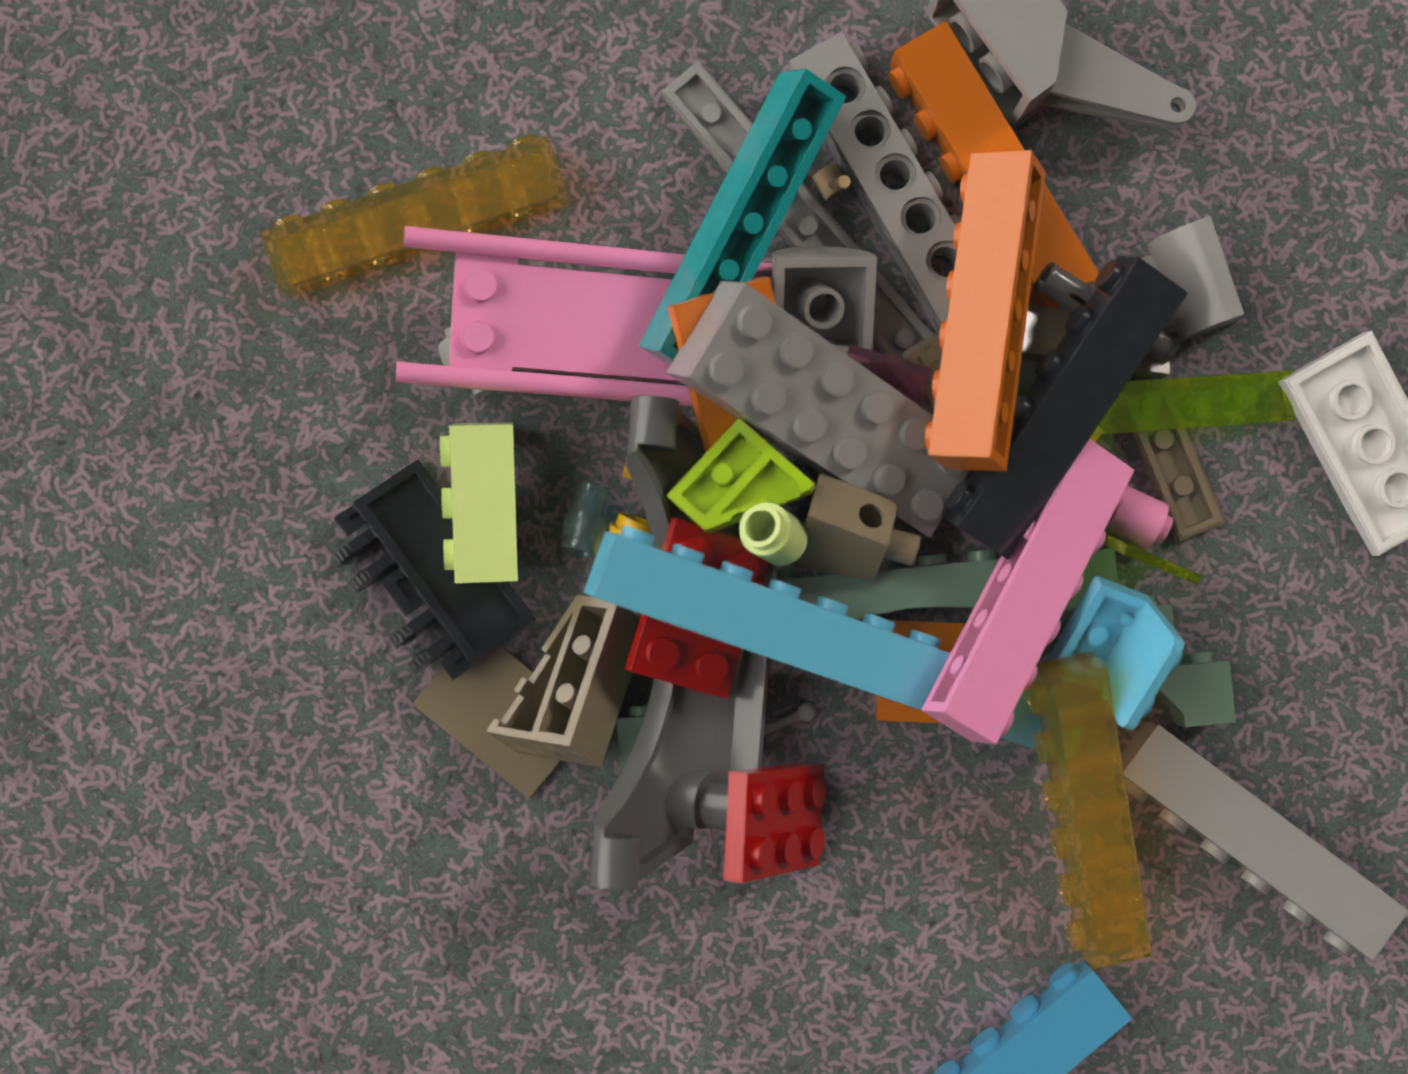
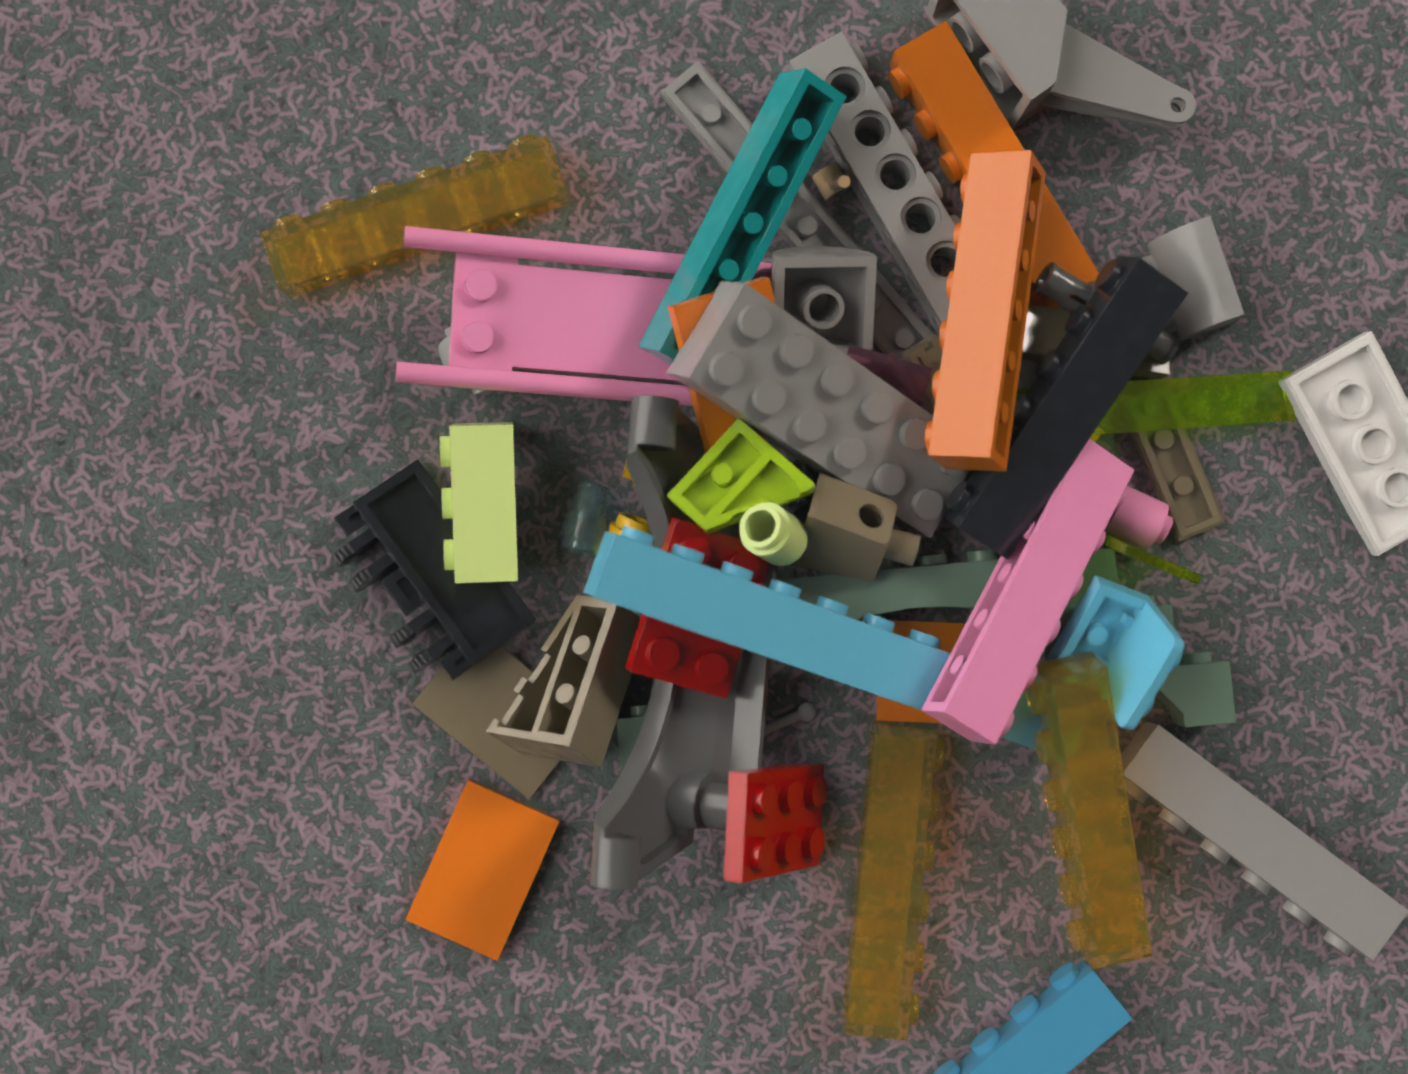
none -> orange tile [405,779,561,961]
none -> clear yellow brick [841,720,944,1041]

